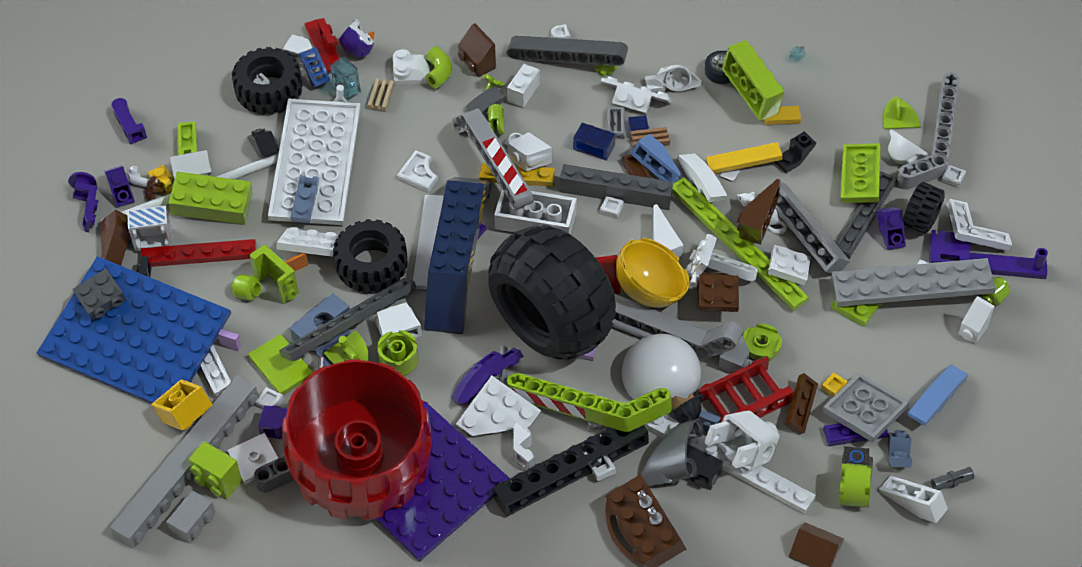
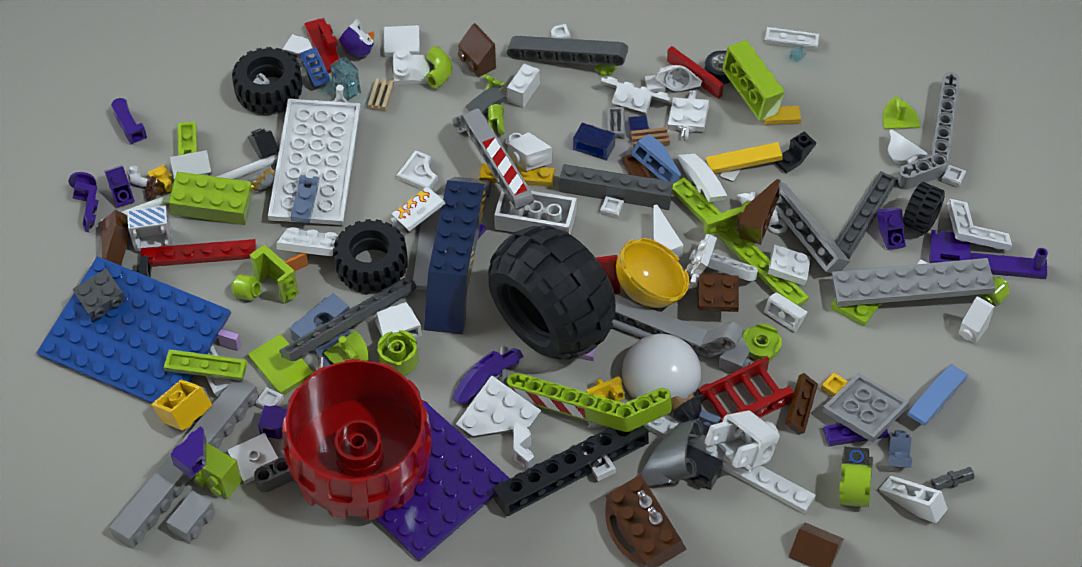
lime plate [841,143,881,203] -> none
none -> lime plate [164,350,248,381]
none -> dark purple slope [170,426,207,479]
none -> light grey hair [247,165,275,191]
none -> white tile [384,25,420,57]
none -> white door [391,187,445,231]
none -> yellow hips [587,376,625,402]
none -> red tile [667,46,724,99]
none -> white plate [668,90,709,141]
none -> lime plate [703,201,750,235]
none -> white slope [763,292,807,332]
none -> white tile [764,27,819,51]

